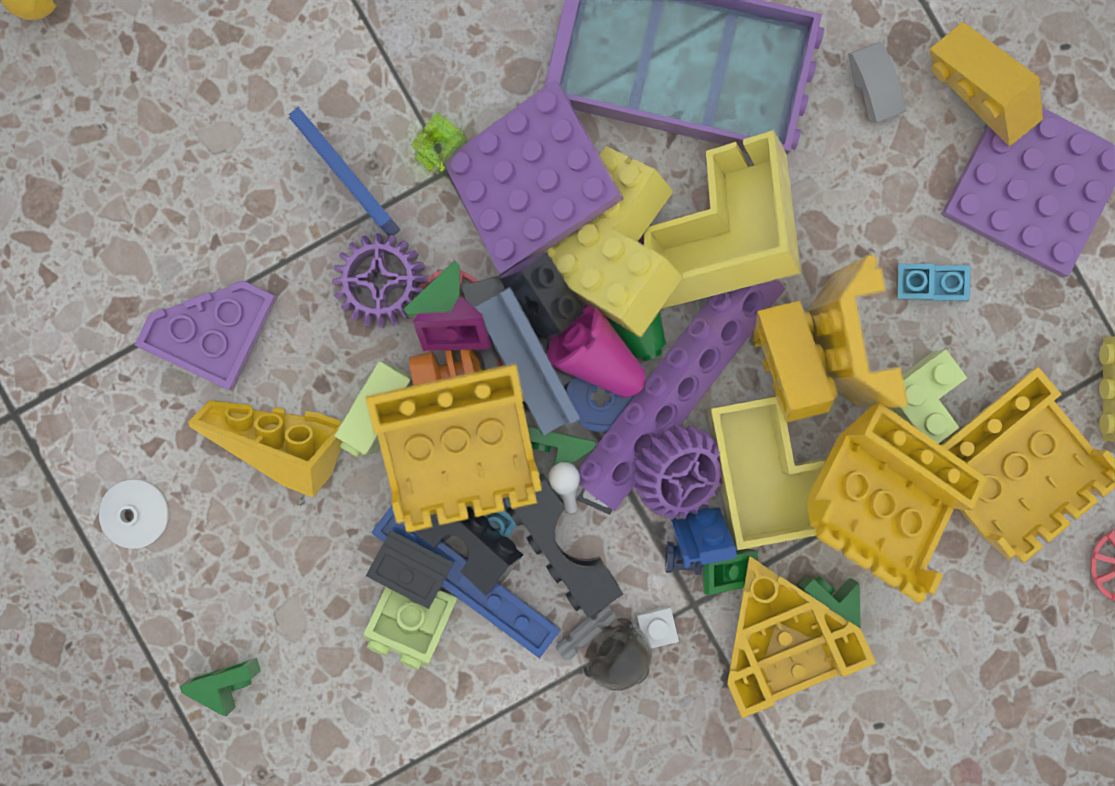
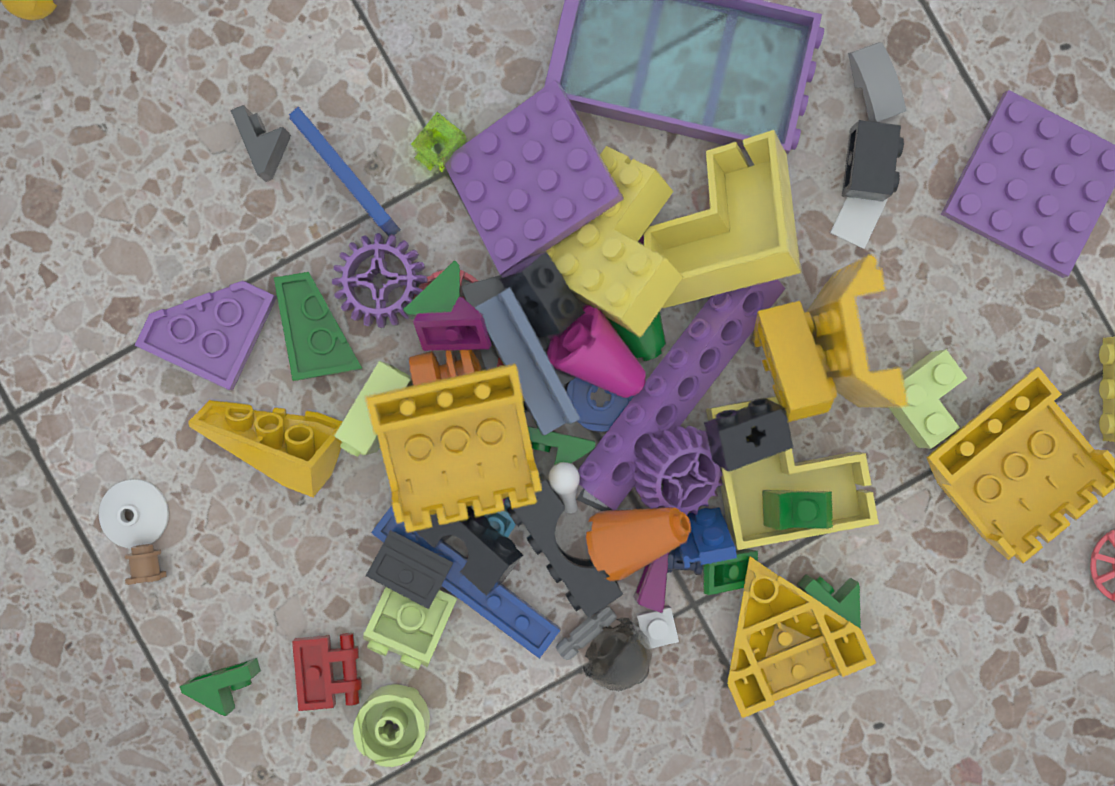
yellow slope [807,402,988,604] -> none
medium azure slope [897,264,970,301] -> none
yellow wedge [929,22,1043,147] -> none
none -> medium nougat brick [124,544,167,585]
none -> dark grey slope [230,105,291,182]
none -> green wing [274,272,363,381]
none -> red plate [292,633,362,711]
none -> yellowish green brick [353,684,430,767]
none -> orange cone [586,507,691,581]
none -> magenta slope [634,552,669,613]
none -> black brick [704,398,793,472]
none -> green slope [763,490,833,530]
none -> white sticker [830,197,888,249]
none -> black brick [842,120,904,201]

